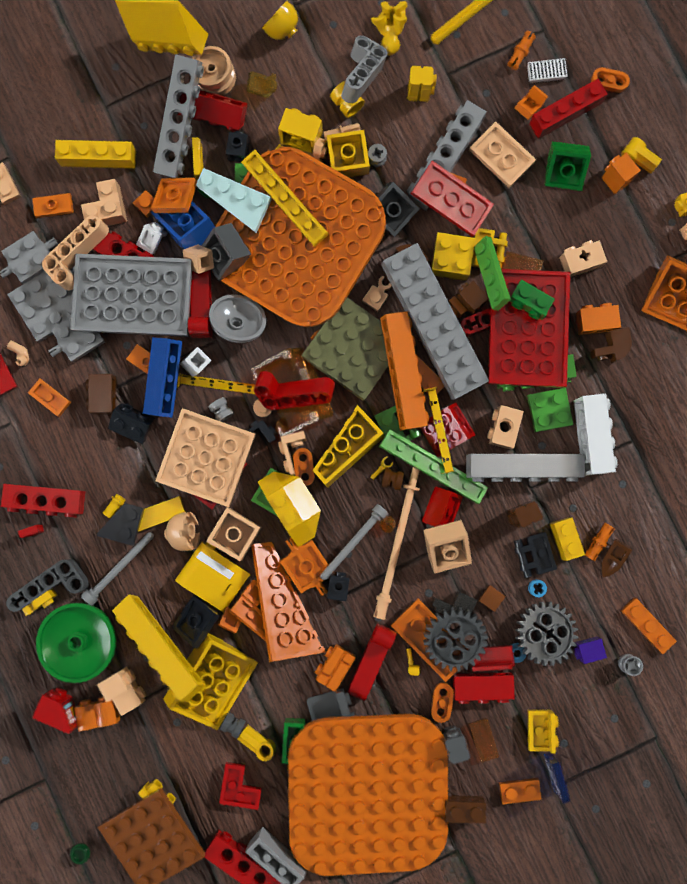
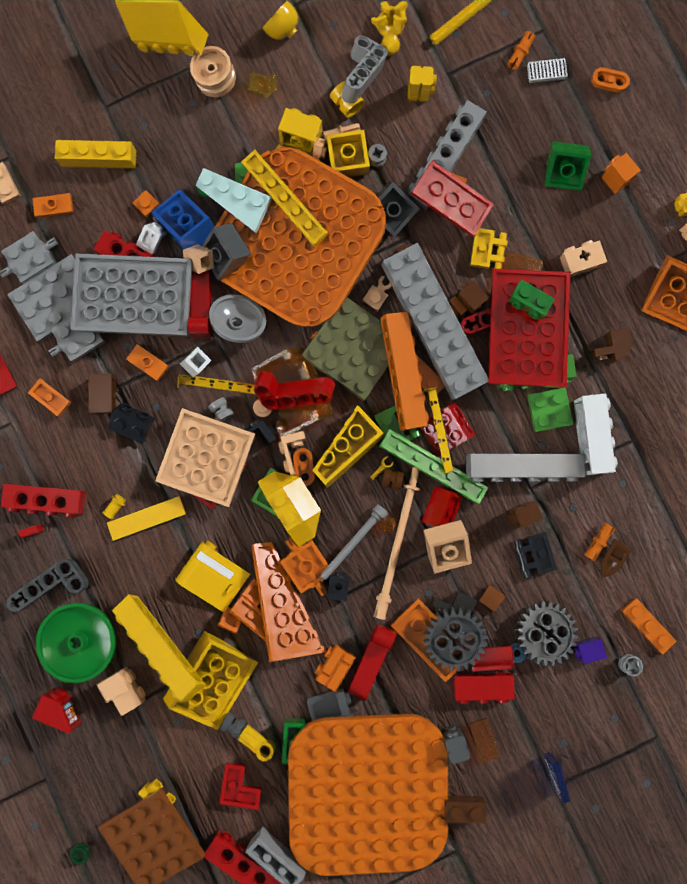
light nougat arm [7,340,29,366] -> none
yellow plate [22,589,58,616] -> none
light nougat beam [42,215,109,291] -> none
orange brick [74,696,120,731] -> none
light nougat brick [81,179,127,226] -> none
light grey piece [81,532,154,605] -> none
black wing [97,503,145,546] -> none
blue brick [143,337,182,418] -> none
orange plate [151,178,197,213] -> none
light grey brick [153,54,204,178] -> none
light nougat cylinder [164,512,200,551] -> none
black plate [172,595,220,649] -> none
red brick [177,90,248,131] -> none
yellow tile [192,137,203,181] -> none
light nougat brick [207,507,262,561] -> none
black brick [226,131,249,162] -> none
yellow hand [406,648,420,676] -> none
yellow brick [431,232,475,281] -> none
orange plate [431,682,454,723] -> none
light nougat plate [469,122,536,188] -> none
bright green plate [474,236,511,311] -> none
light nougat brick [487,405,524,450] -> none
orange plate [499,778,542,804] -> none
orange bracket [515,85,548,120] -> none
yellow bracket [527,710,559,754] -> none
dark azure bush [528,579,547,597] -> none
red brick [529,78,608,139] -> none
yellow brick [549,517,585,561] -> none
orange brick [576,303,621,335] -> none
yellow piece [621,137,662,174] -> none

